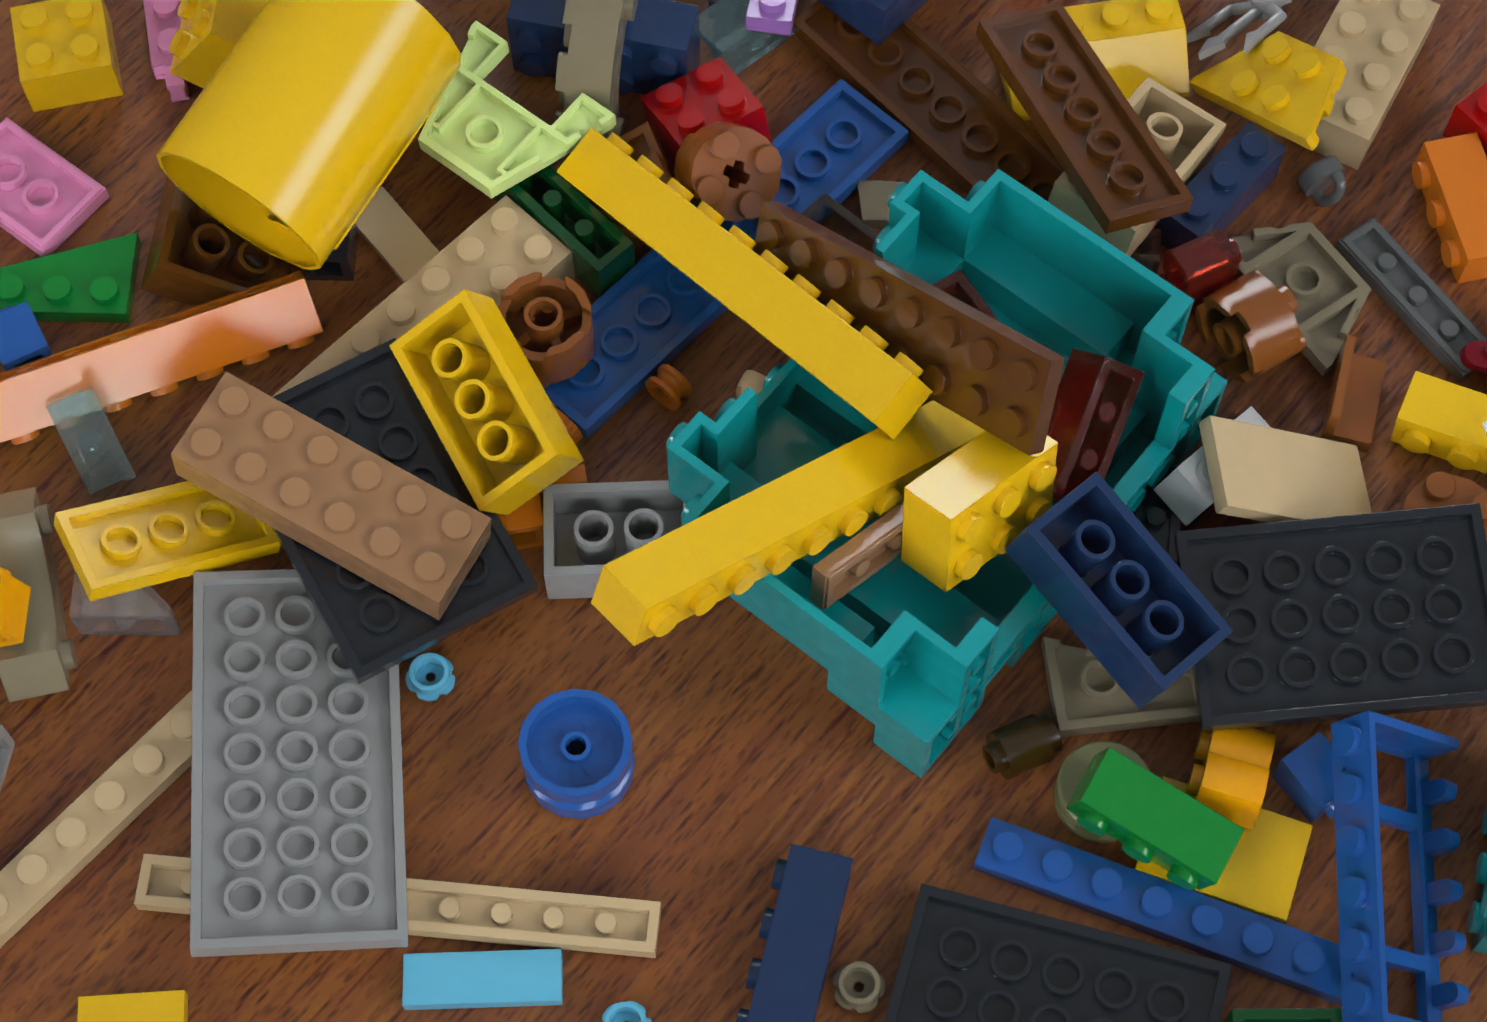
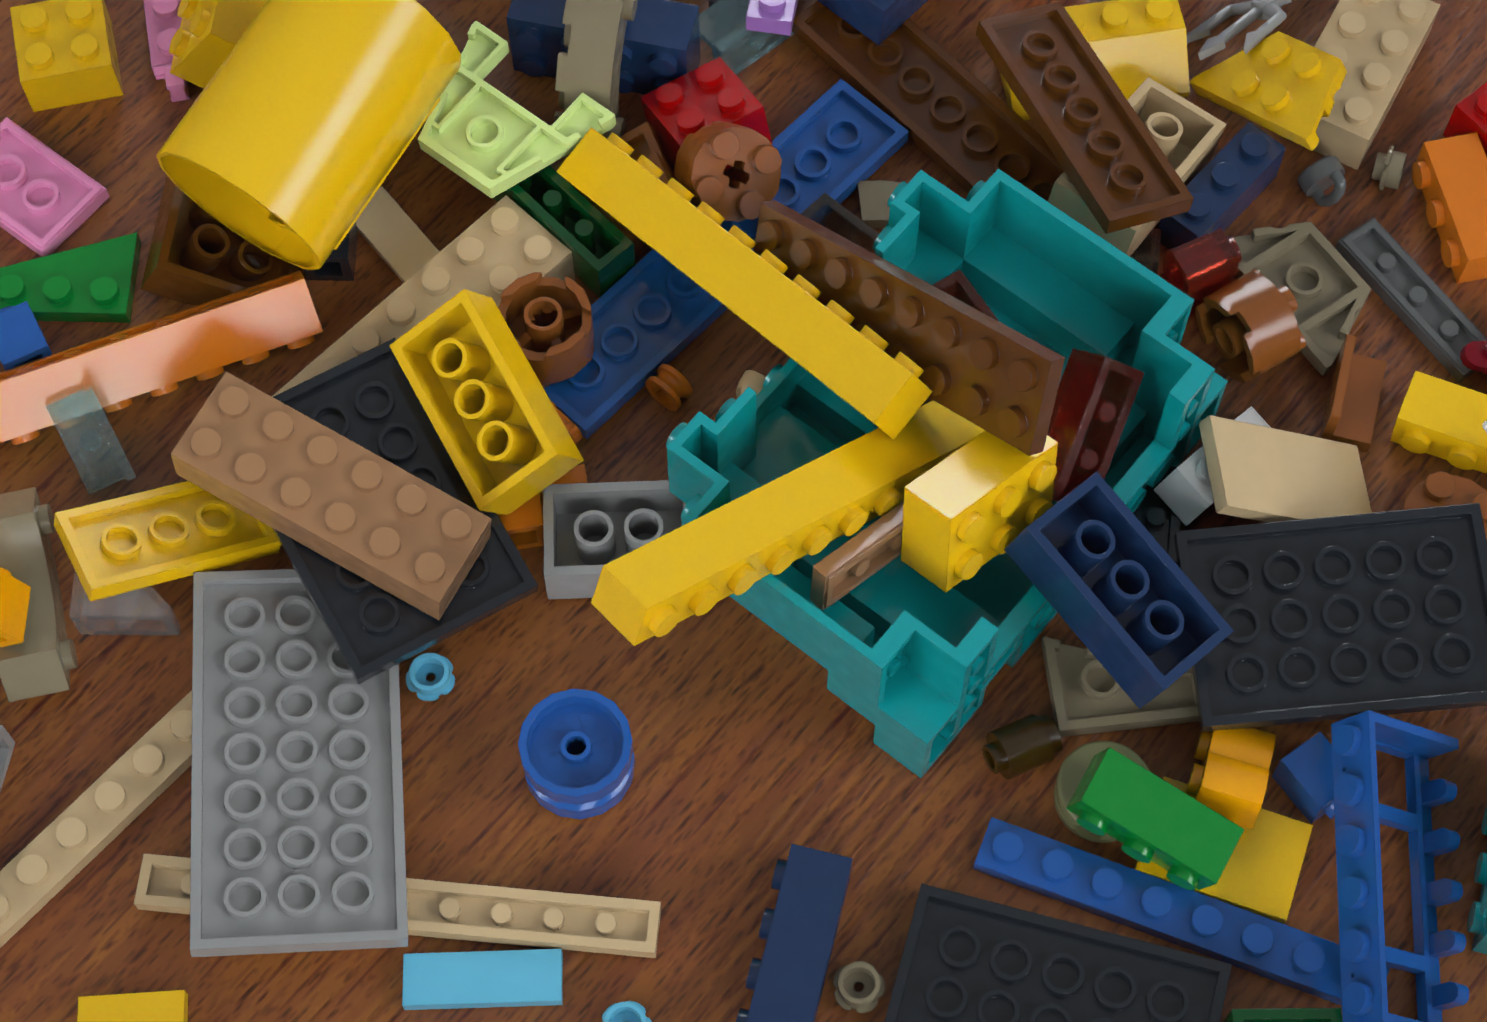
none -> dark tan plate [1371,145,1407,191]

